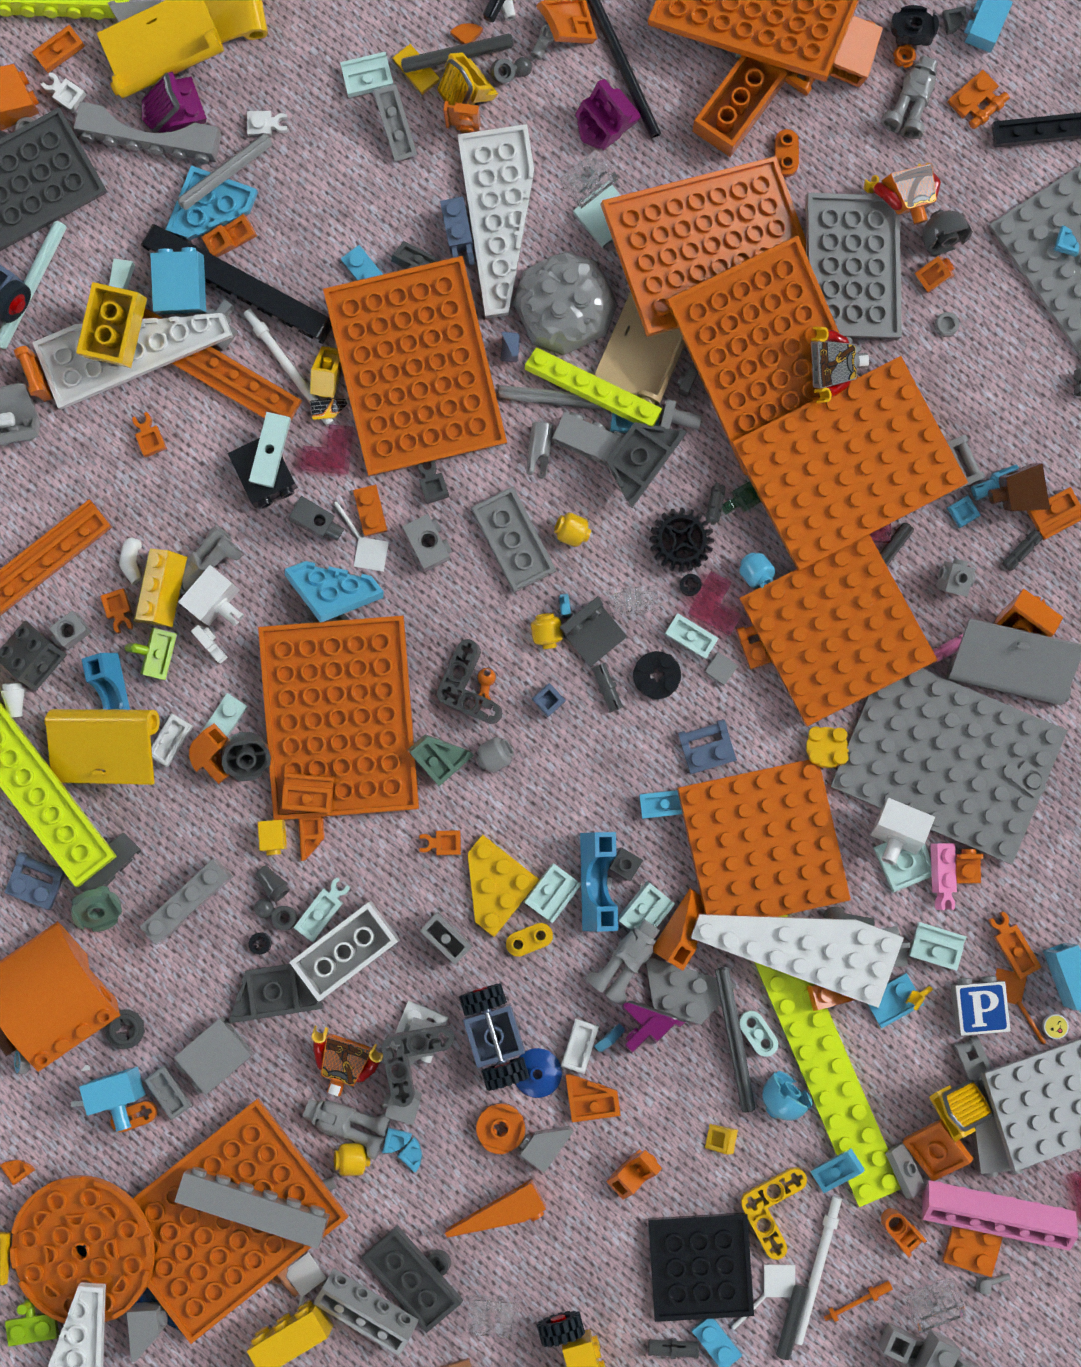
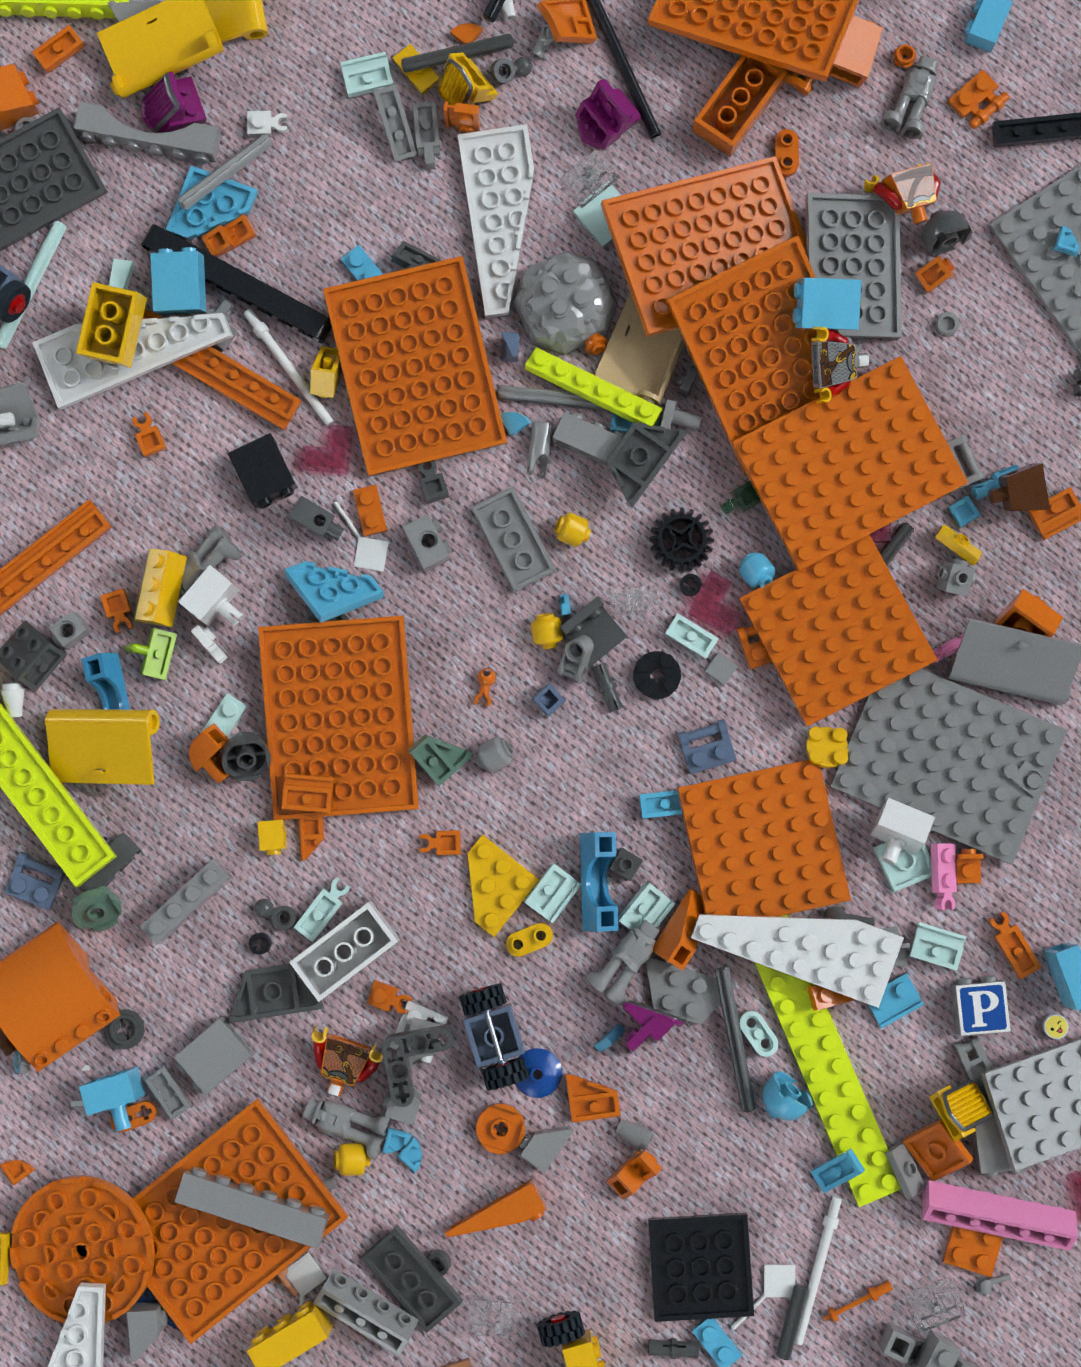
lime plate [5,1299,59,1347] -> none
orange plate [14,346,53,402] -> none
white plate [41,73,86,113] -> none
white arm [119,537,142,585] -> none
white plate [151,713,194,767] -> none
light aqua tile [249,412,291,488] -> none
dark grey cone [255,865,290,902] -> none
sticker [310,399,347,420] -> none
light grey brick [420,912,473,965] -> none
dark grey beam [437,639,503,724] -> none
sand blue hinge [440,196,475,265] -> none
white plate [561,1018,599,1074] -> none
dark grey axle [705,483,726,525] -> none
yellow slope [705,1124,738,1155] -> none
yellow beam [740,1167,807,1260] -> none
orange piece [881,1208,927,1258] -> none
black plate [890,5,939,46] -> none
yellow hand [905,986,933,1010] -> none
dark grey tile [942,6,966,35] -> none
orange piece [995,968,1046,1044] -> none
dark grey axle [1002,531,1042,571] -> none
none -> orange plate [367,980,413,1014]
none -> light grey hinge [412,101,441,170]
none -> medium azure tile [501,412,532,436]
none -> light grey piece [557,635,594,684]
none -> orange plate [584,333,608,355]
none -> light grey cone [615,1119,654,1151]
none -> medium azure brick [792,278,862,330]
none -> yellow plate [935,524,982,566]

